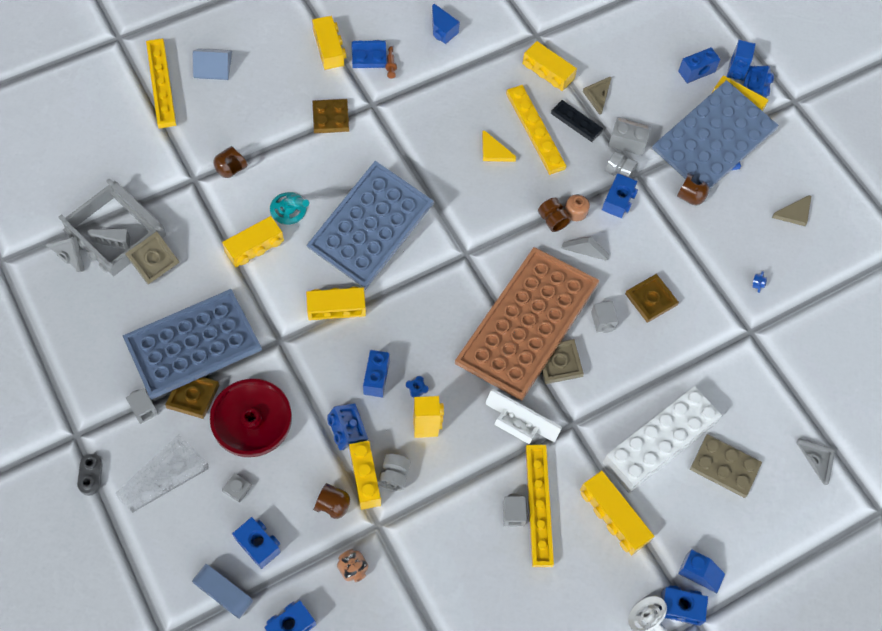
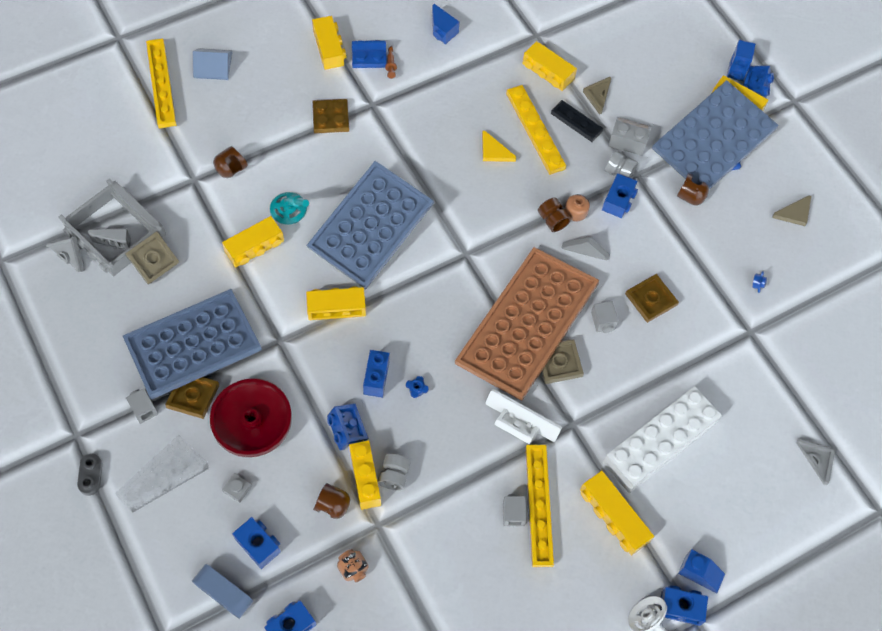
yellow brick [413,396,444,438] -> none
blue brick [678,47,721,84] -> none
dark tan plate [689,434,762,498] -> none

